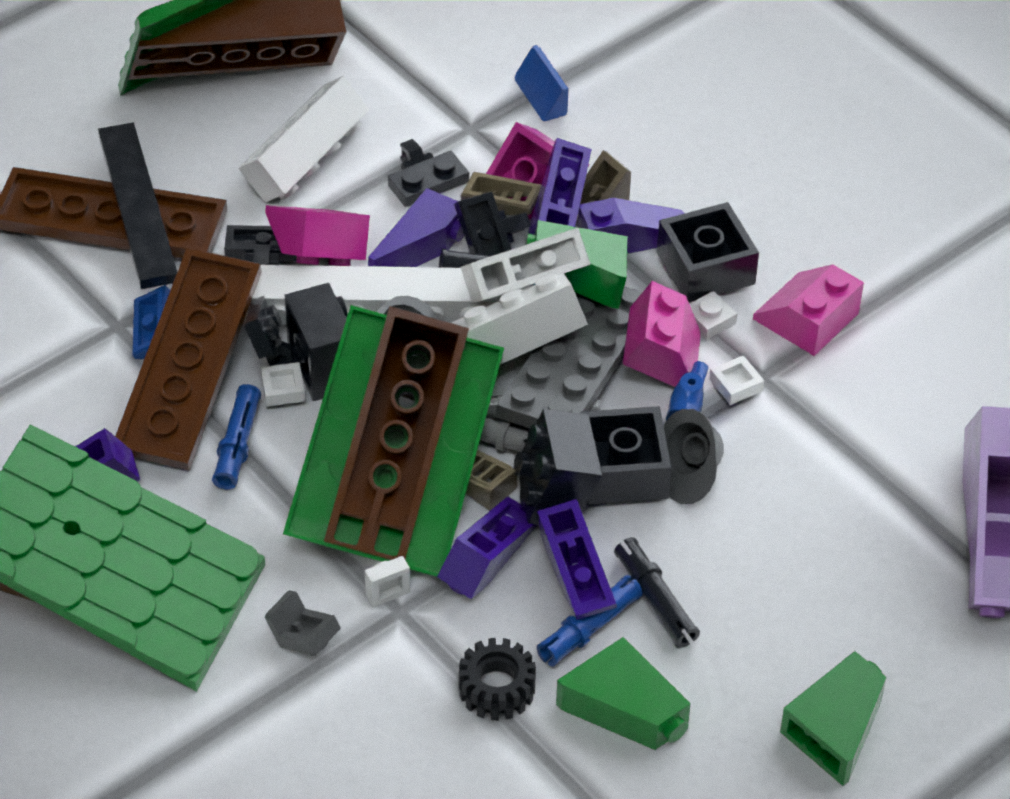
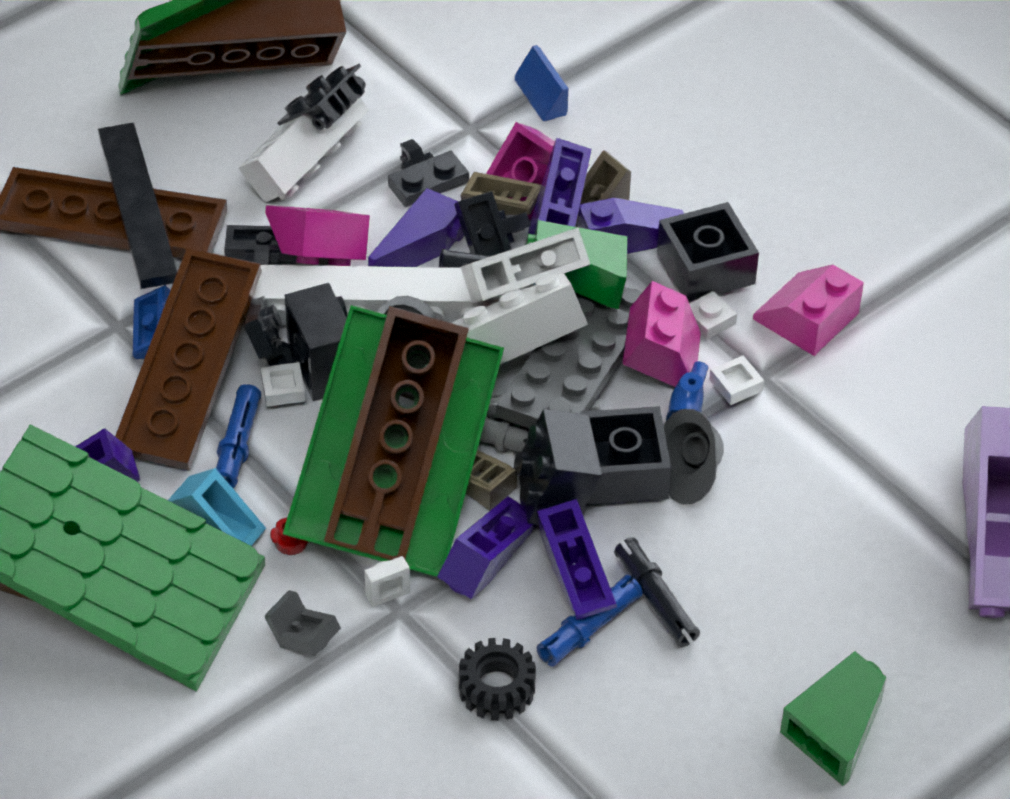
green slope [556,637,691,750] -> none
none -> medium azure slope [168,468,266,546]
none -> red plate [270,517,309,555]
none -> black hinge [277,63,366,130]

